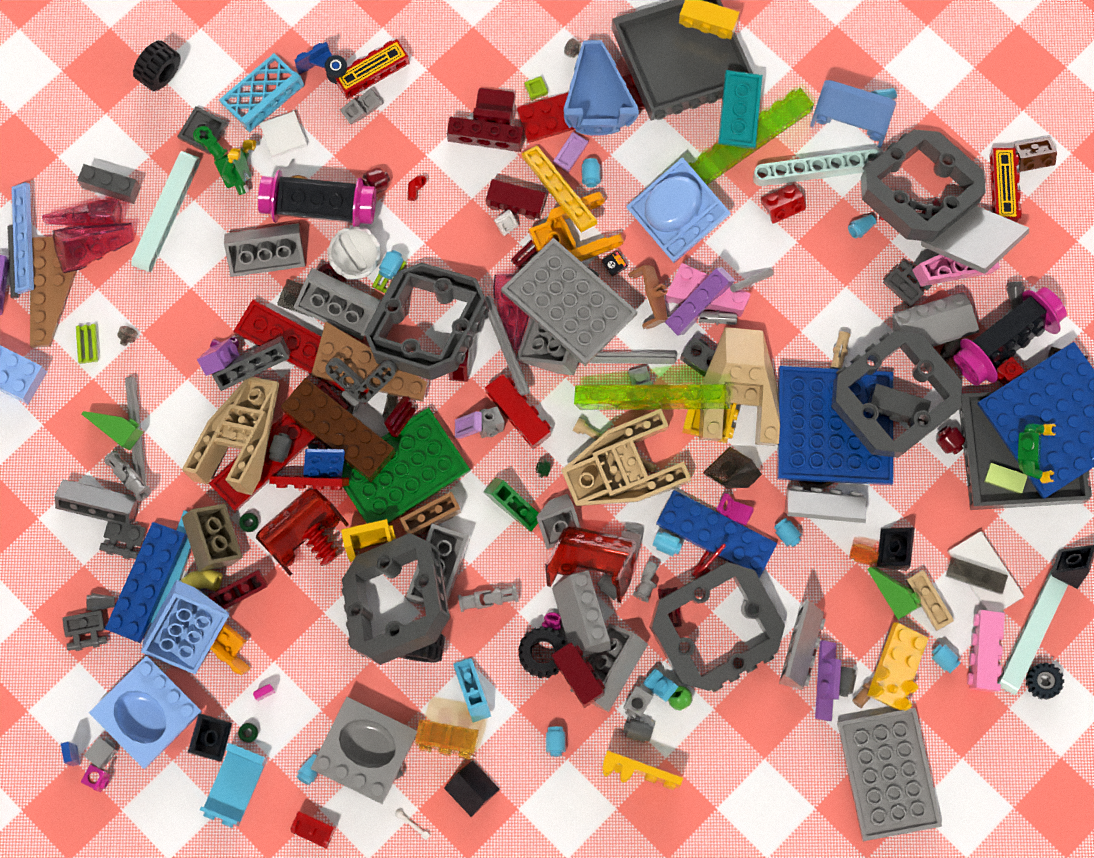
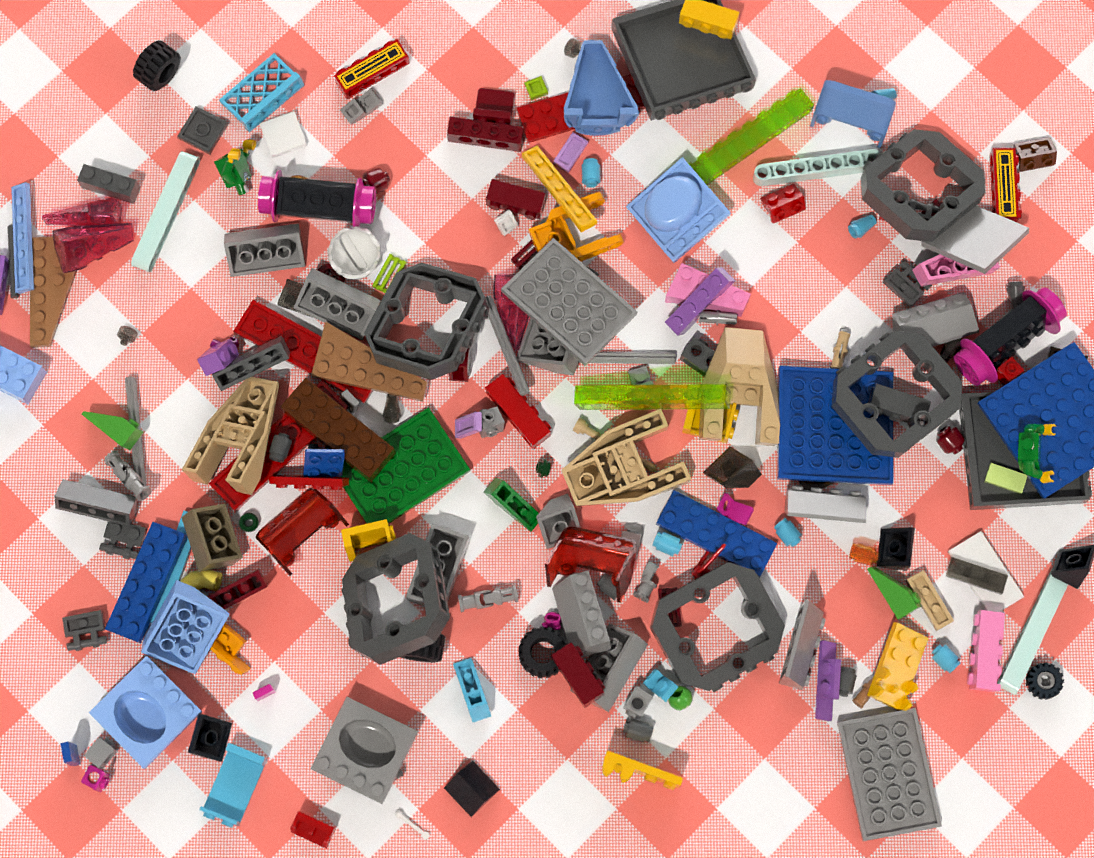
lime tile [76,324,98,364] -> none
dark grey cone [86,593,115,612] -> none
green connector [193,126,228,161] -> none
dark green plate [238,723,258,743] -> none
blue plate [294,42,347,84] -> none
medium azure cone [296,754,317,785] -> none
red piece [302,522,342,566] -> none
dark grey beam [325,358,397,403] -> none
medium azure brick [379,250,404,280] -> none
dark red tile [384,396,416,437] -> none
medium nougat brick [400,492,461,536] -> none
red arm [407,175,427,201] -> none
clear yellow brick [415,719,480,760] -> none
medium azure brick [546,727,566,757] -> none
black tile [602,250,628,277] -> none
nougat piece [628,265,668,329] -> none
teal tile [718,70,763,149] -> none
light grey bar [730,269,774,292] -> none

